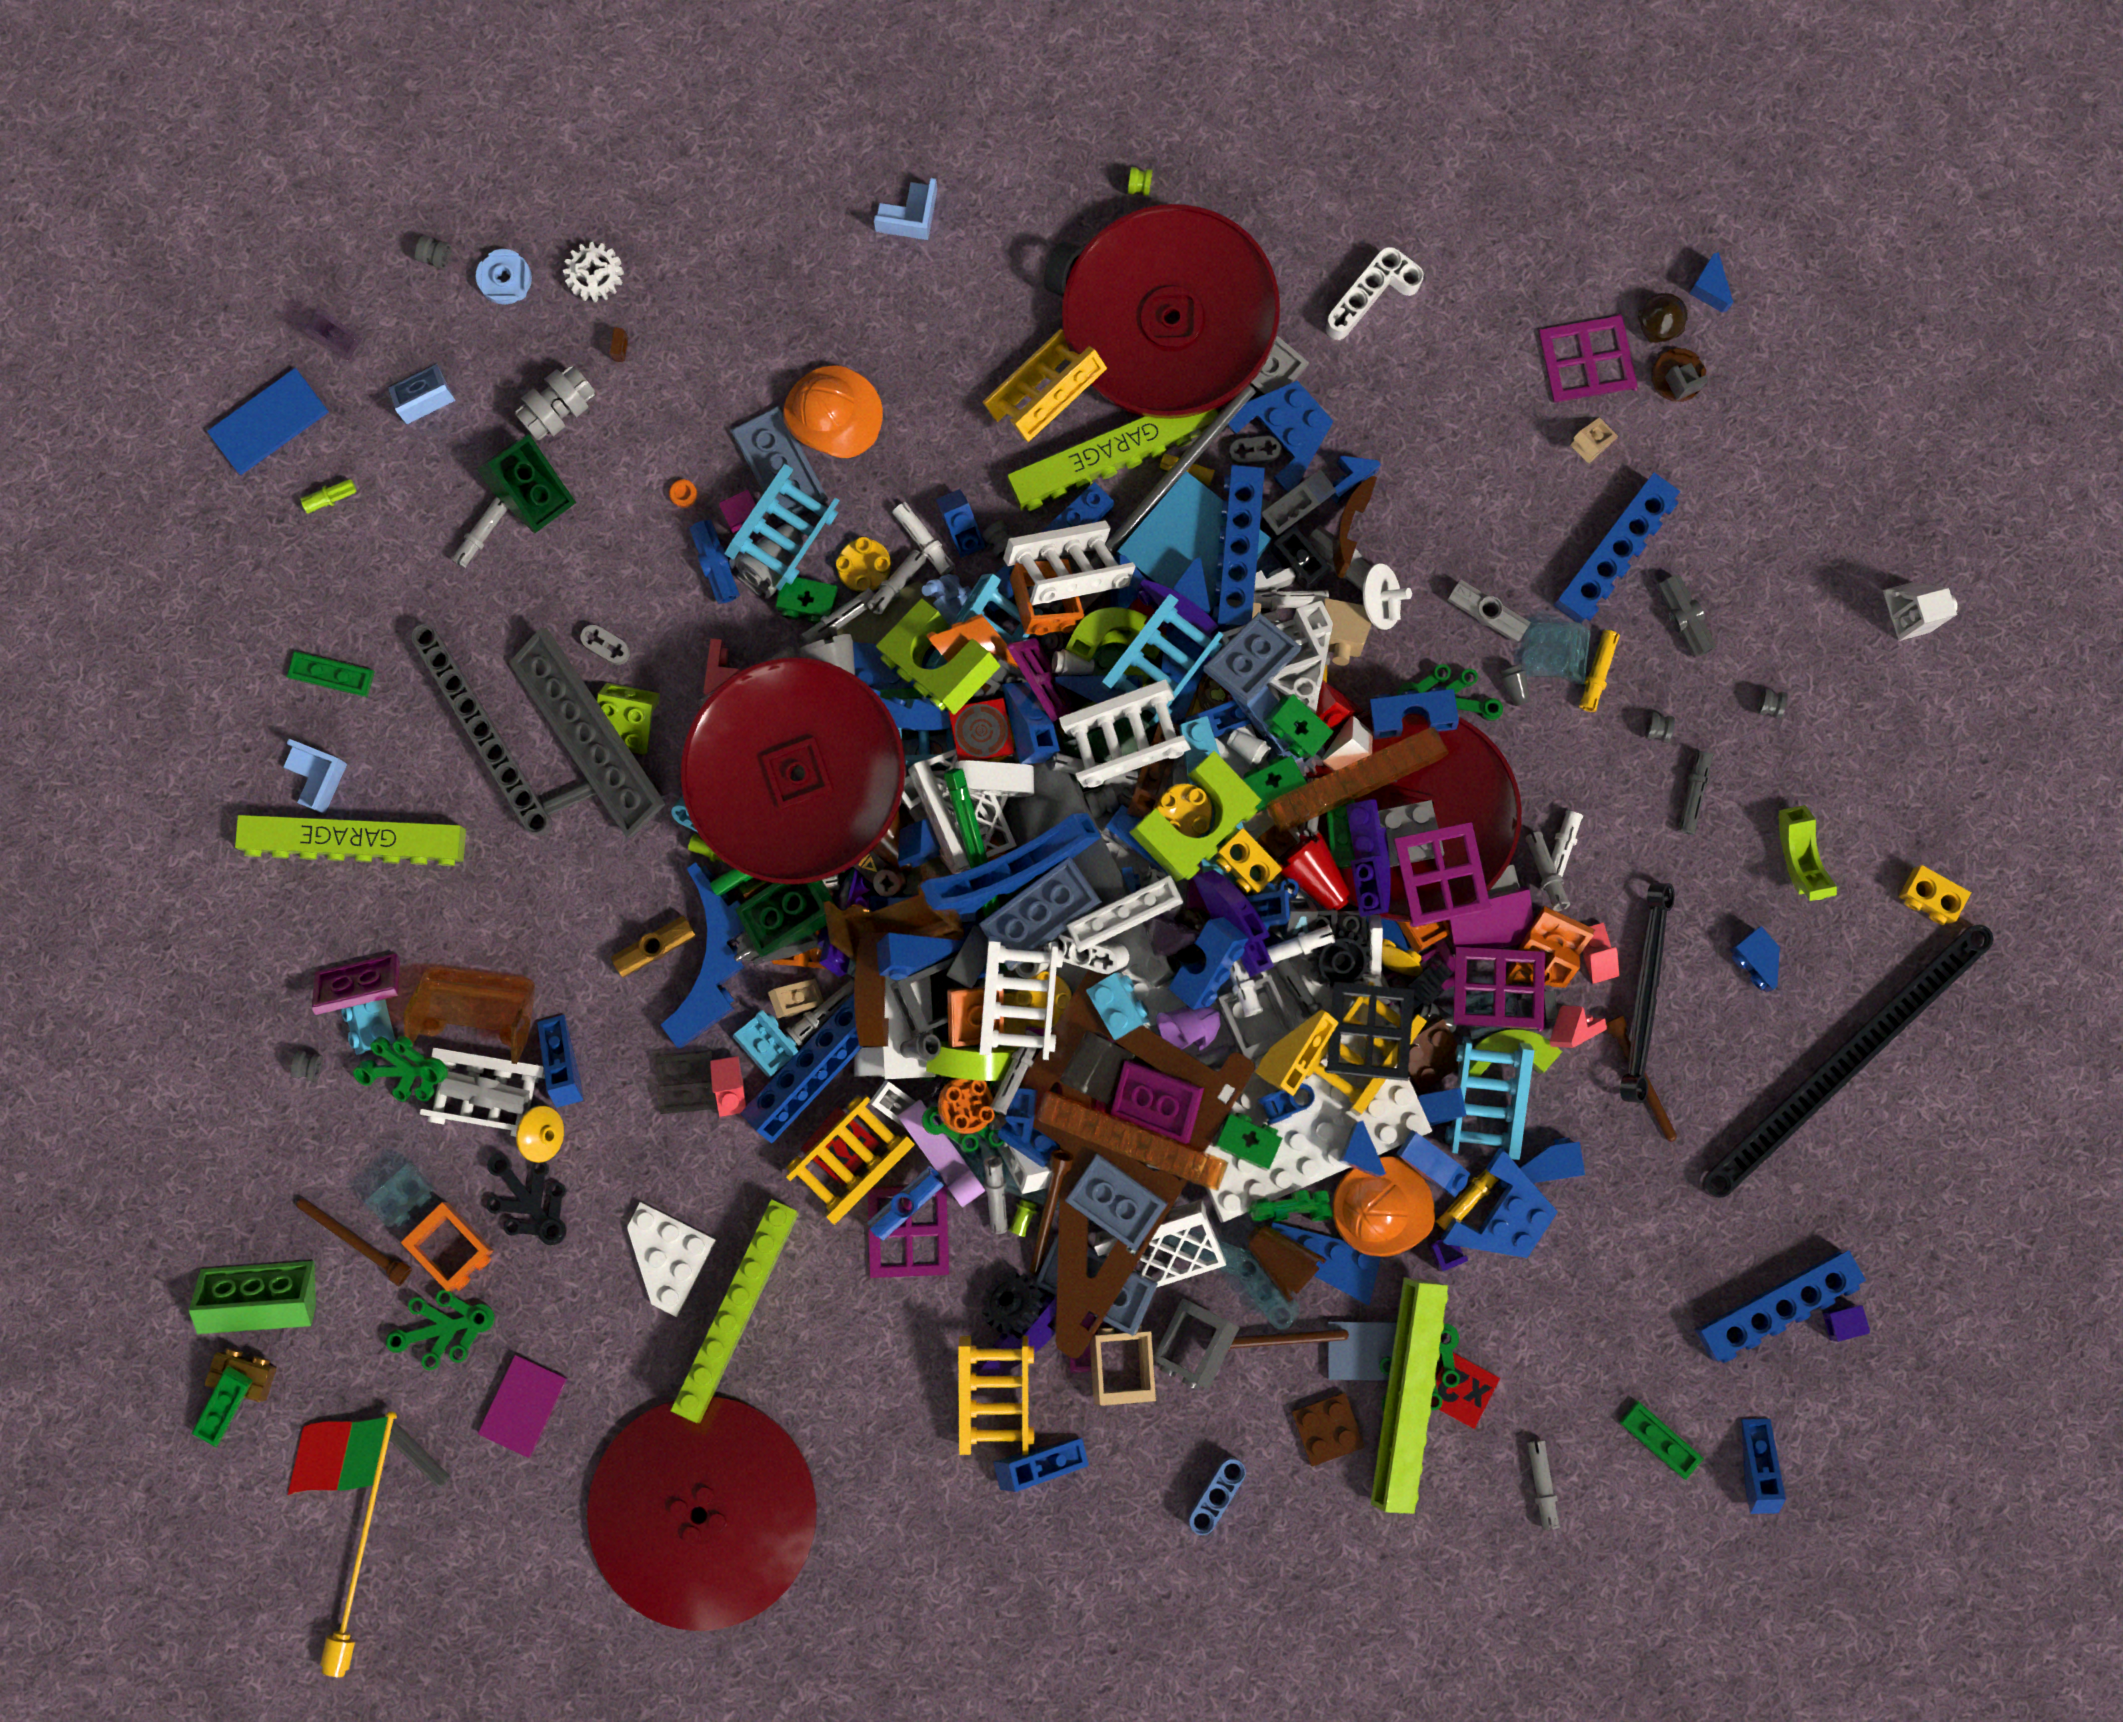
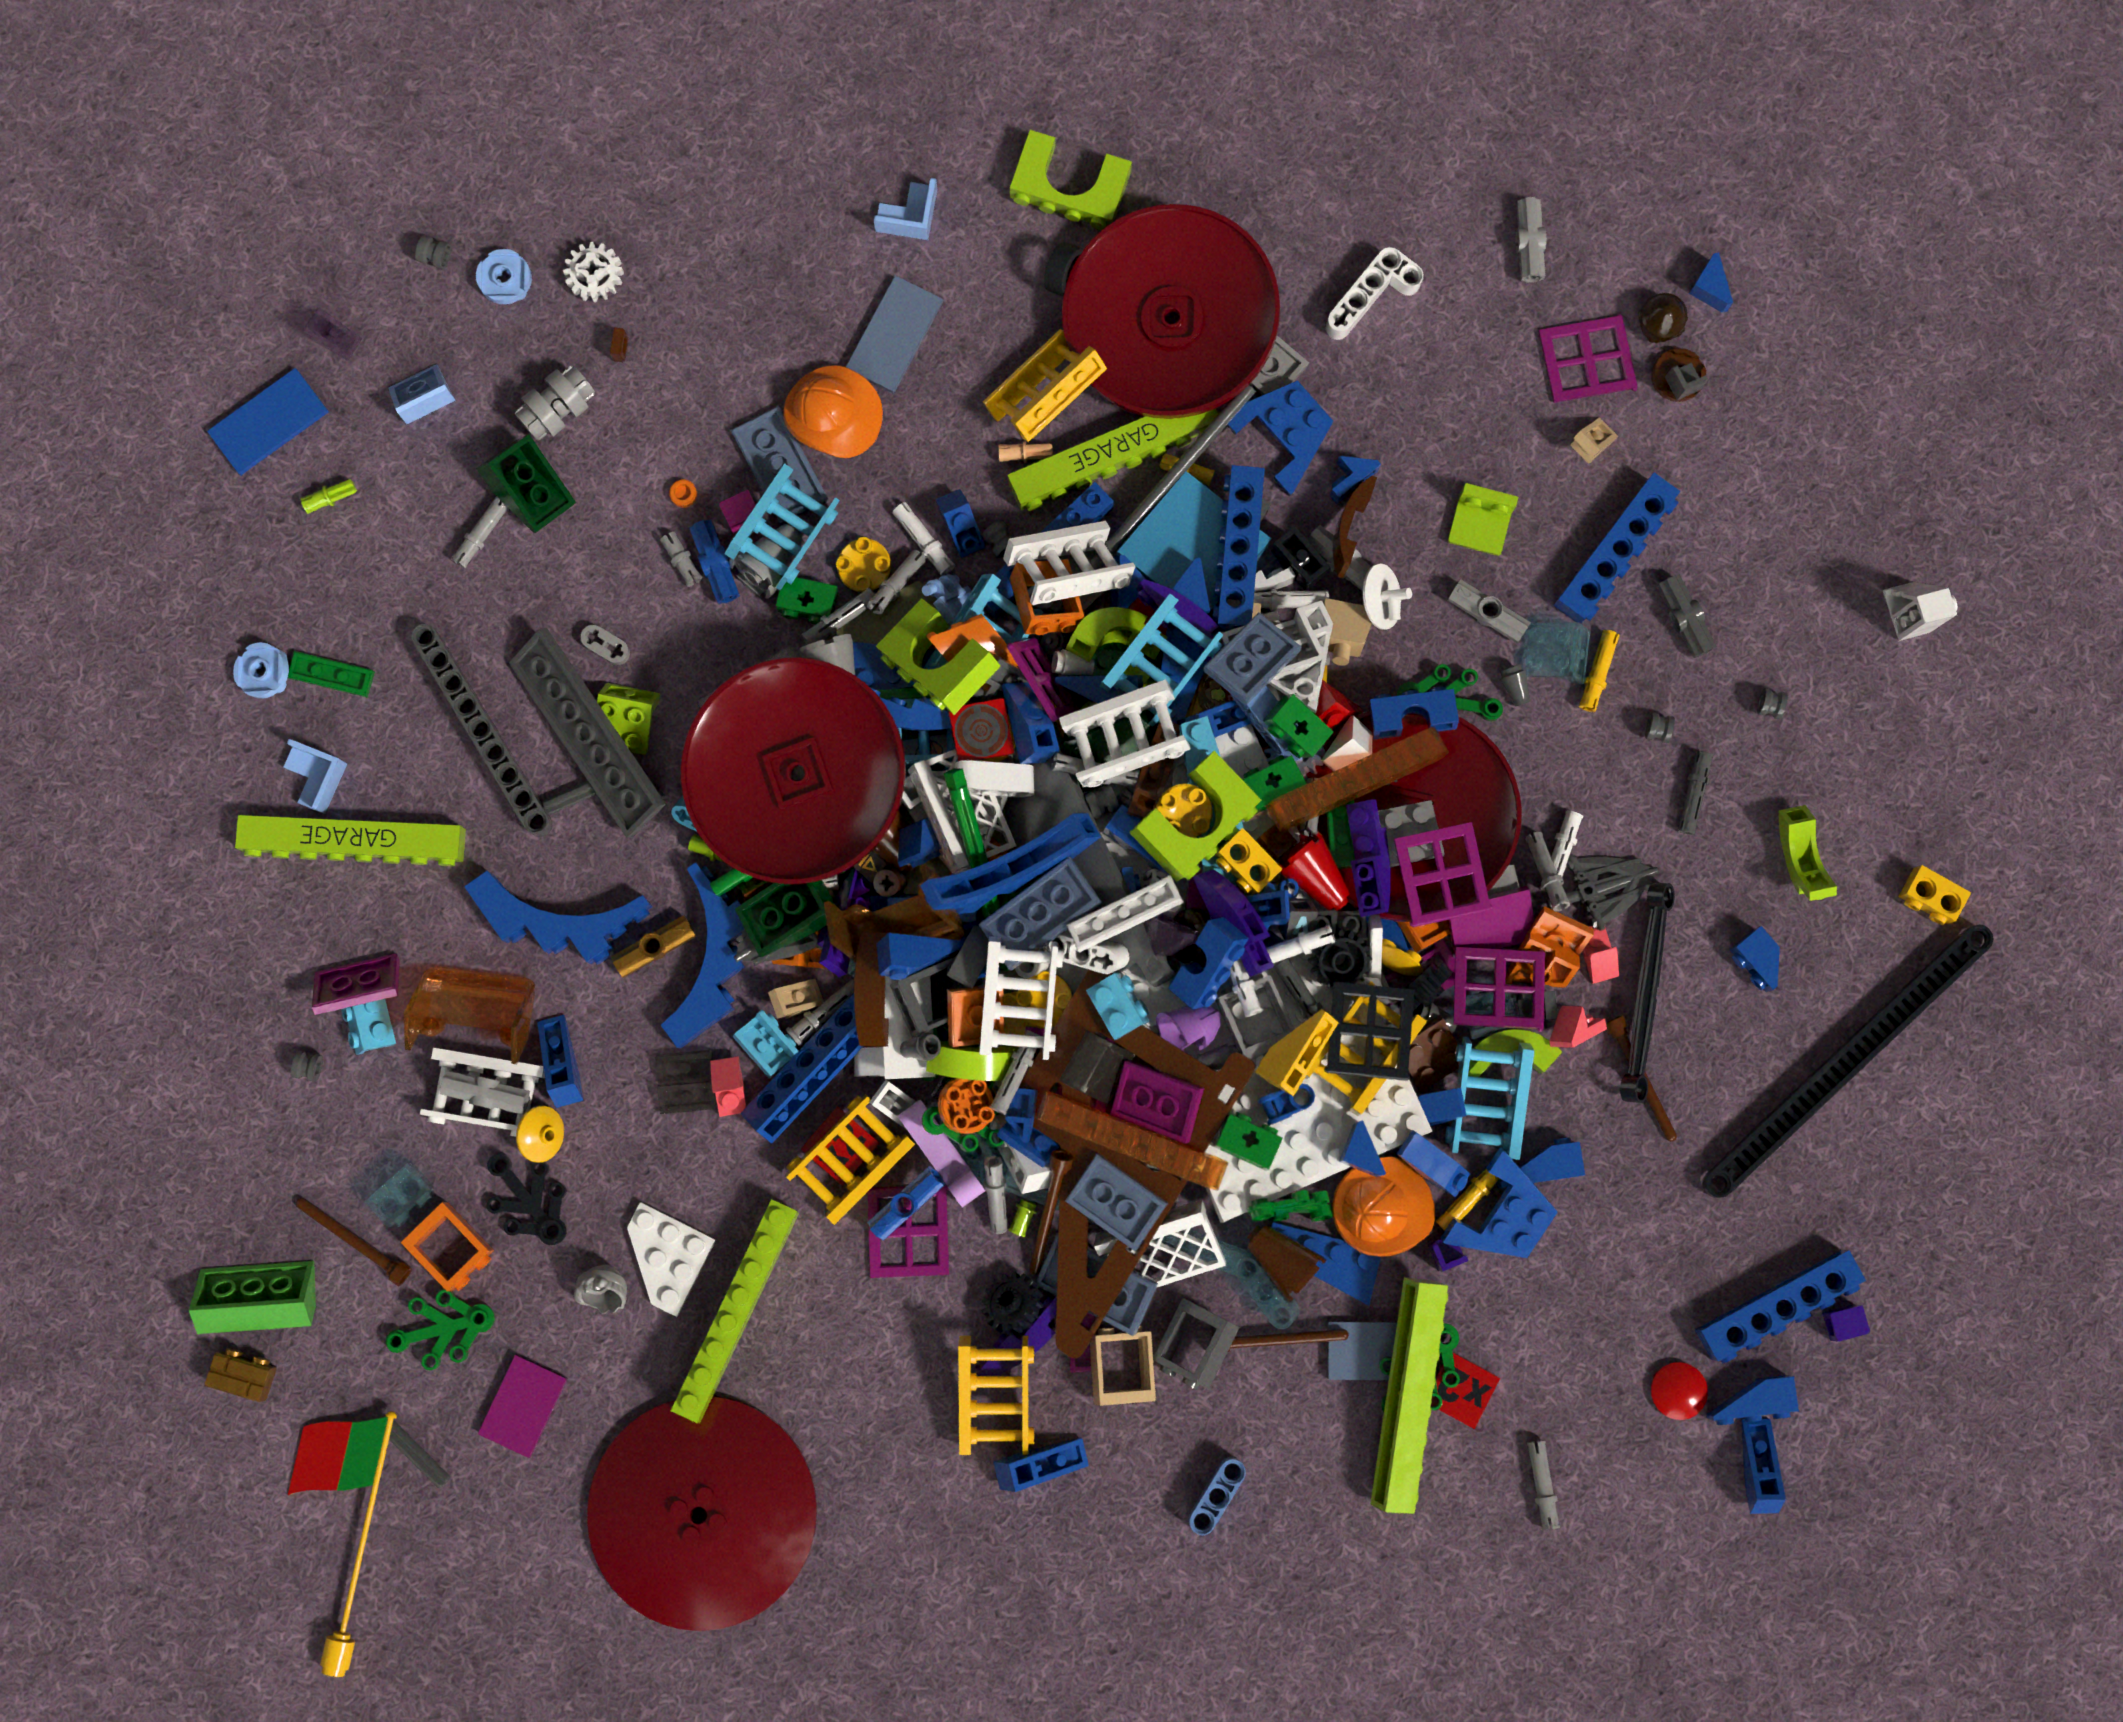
green tile [191,1366,253,1447] -> none
green plant [353,1036,448,1102] -> none
coral slope [704,639,741,698] -> none
lime wheel [1128,167,1153,197] -> none
white cone [1227,730,1271,766] -> none
dark grey beam [1229,436,1281,466] -> none
dark grey window [1261,469,1337,535] -> none
reddish brown plate [1291,1392,1365,1467] -> none
green tile [1619,1400,1704,1480] -> none
none -> light blue plate [233,642,289,699]
none -> blue arch [464,871,653,965]
none -> light grey hair [574,1264,627,1314]
none -> light grey pin [660,531,703,587]
none -> sand blue tile [846,276,943,394]
none -> light nougat axle [999,441,1053,463]
none -> lime arch [1010,130,1132,230]
none -> lime bracket [1448,483,1519,556]
none -> light grey piece [1515,197,1546,283]
none -> dark grey bar [1546,855,1659,931]
none -> red dish [1651,1362,1708,1420]
none -> blue slope [1707,1375,1799,1425]

